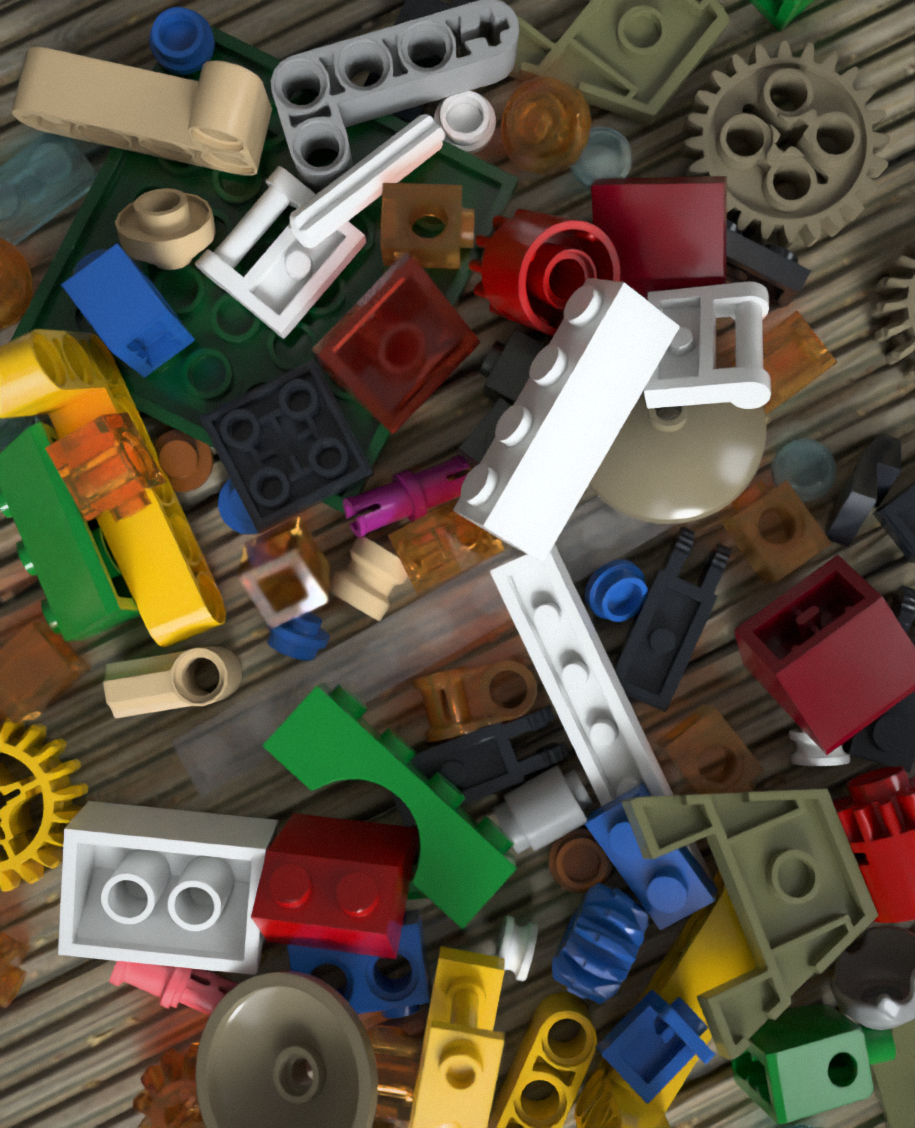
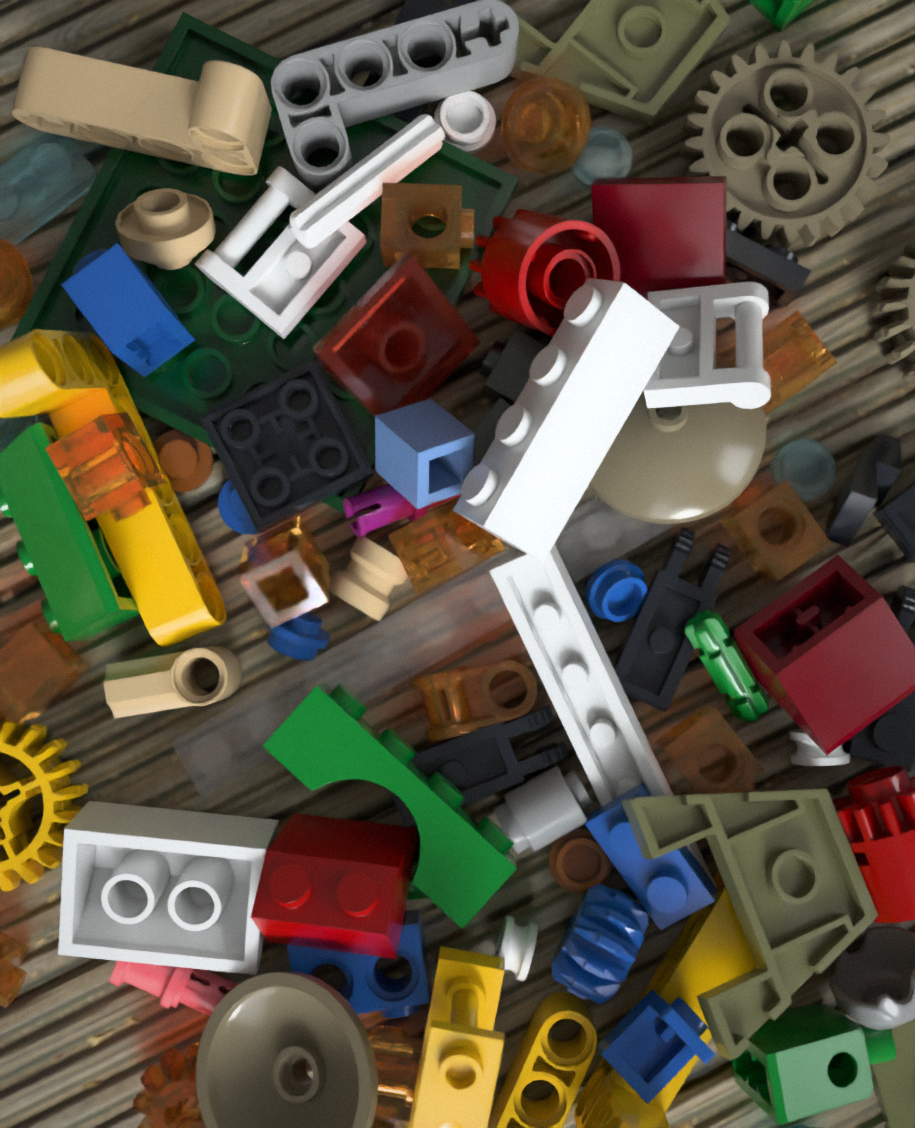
blue plate [149,7,215,75] -> none
none -> medium blue brick [375,398,475,509]
none -> green axle [685,610,769,723]

